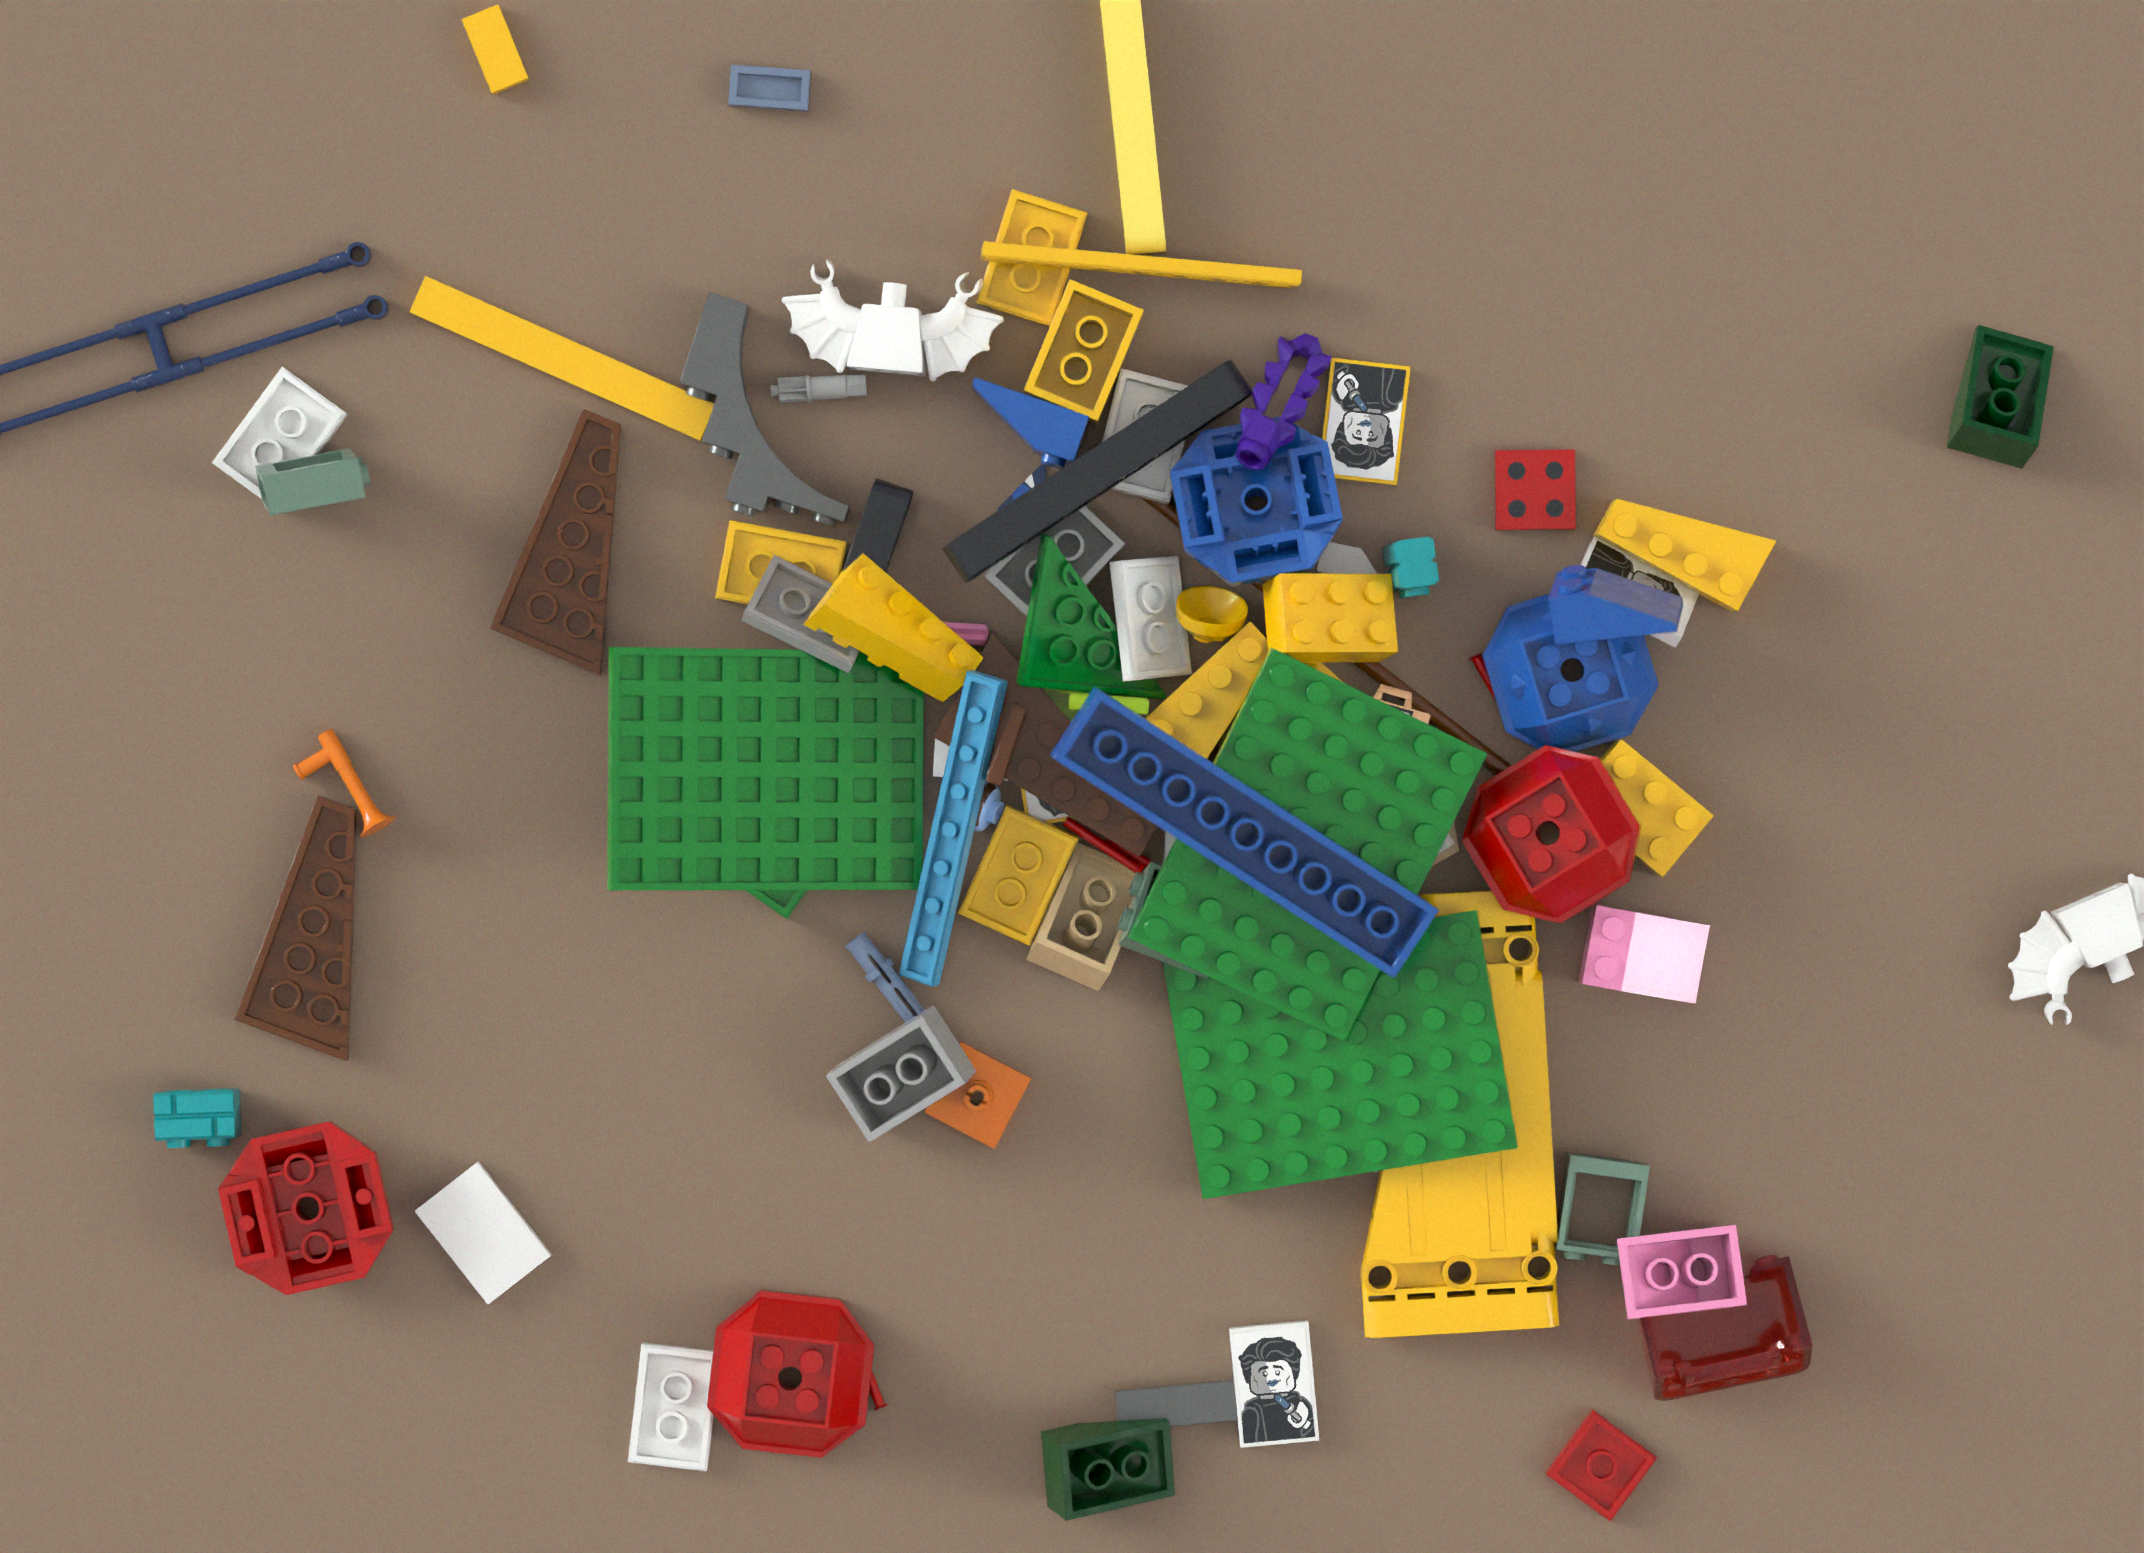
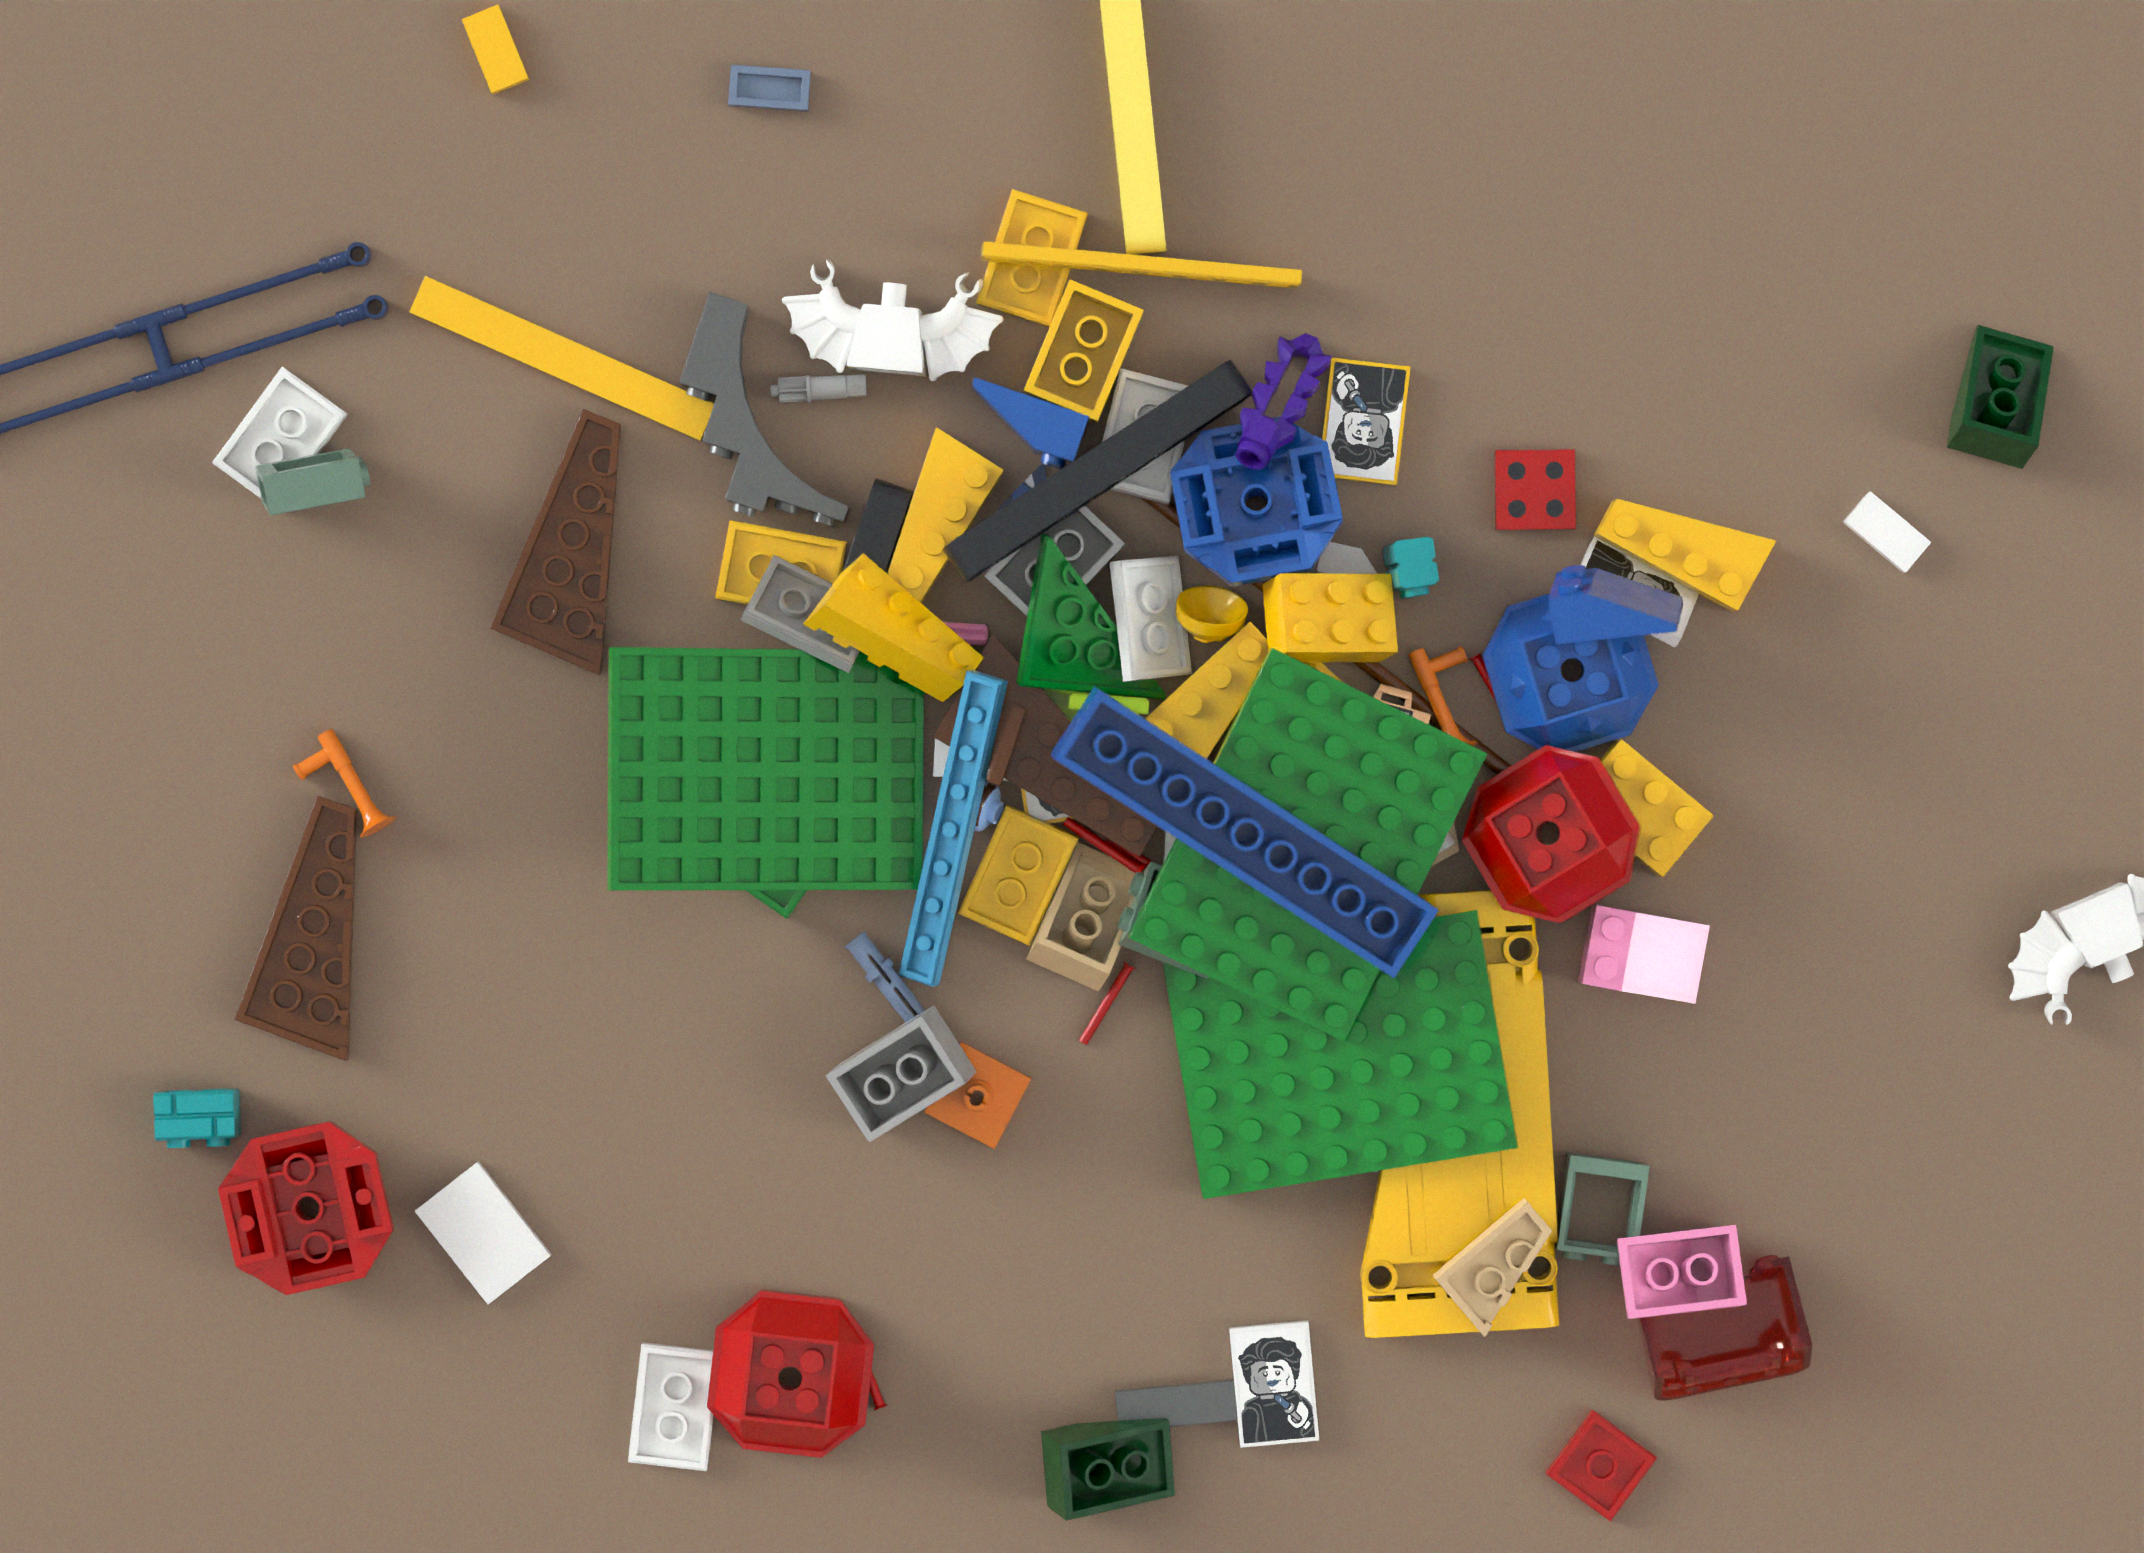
none -> yellow wedge [888,427,1004,604]
none -> red piece [1079,961,1137,1045]
none -> orange piece [1408,646,1478,747]
none -> tan wing [1432,1198,1552,1337]
none -> white tile [1843,491,1931,573]

